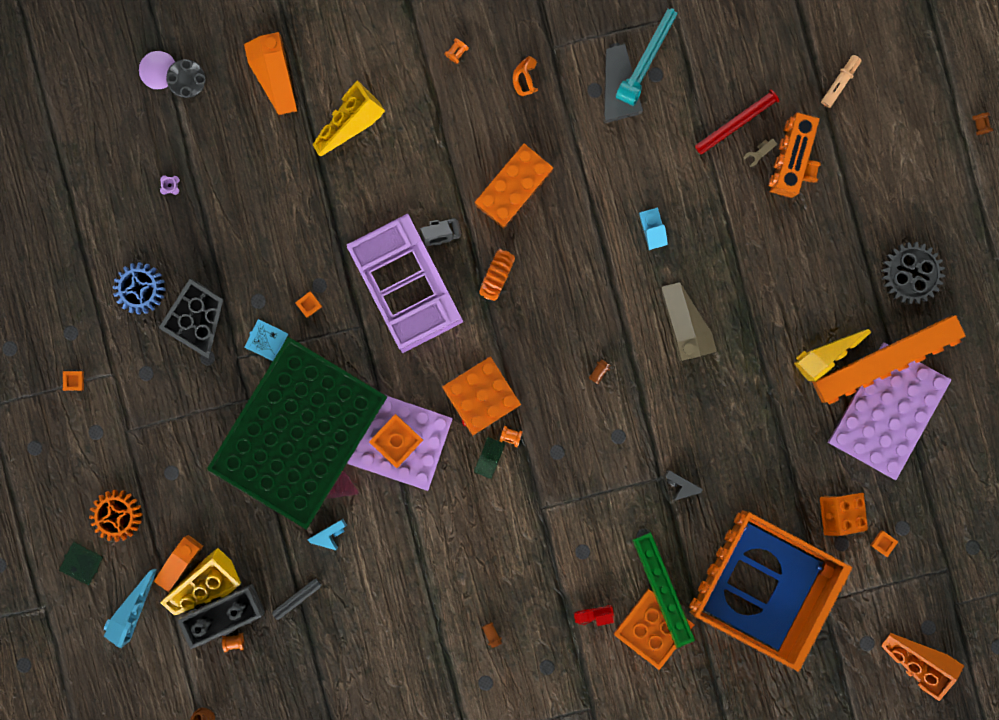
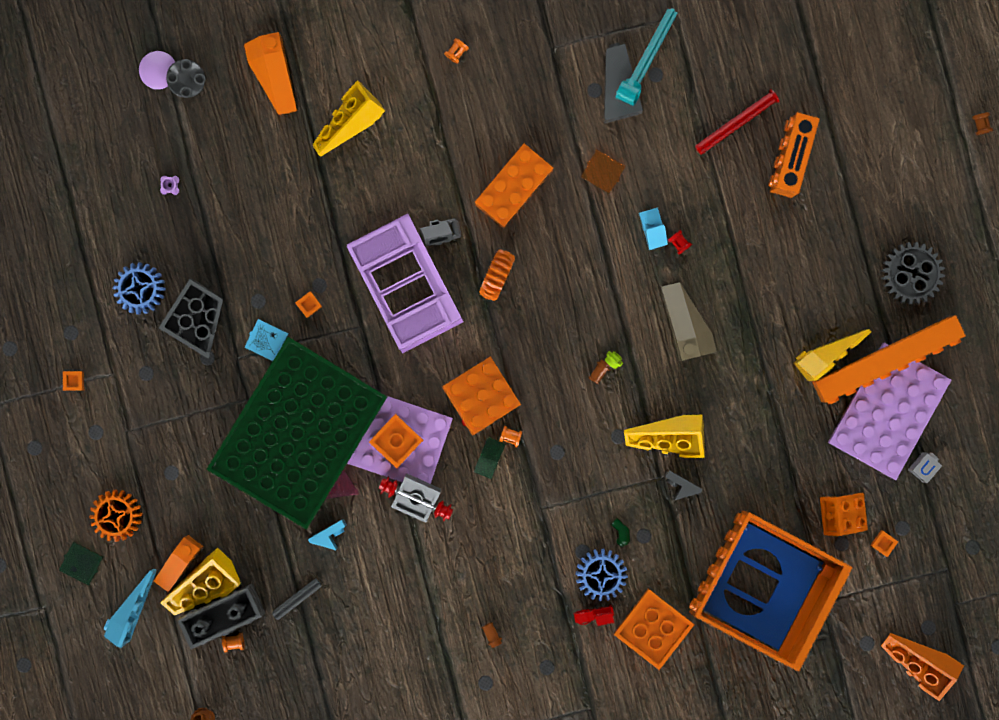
orange piece [513,56,538,96] -> none
green tile [633,532,695,648] -> none
dark tan plate [743,139,777,167] -> none
orange bush [803,160,821,183] -> none
light nougat axle [821,55,862,108] -> none
none -> plate [378,473,453,523]
none -> medium blue gear [576,549,628,601]
none -> clear orange piece [581,150,625,194]
none -> lime plate [605,351,623,369]
none -> dark green arm [611,518,630,547]
none -> yellow wedge [624,415,705,458]
none -> red bush [667,230,693,255]
none -> light grey brick [908,452,942,483]

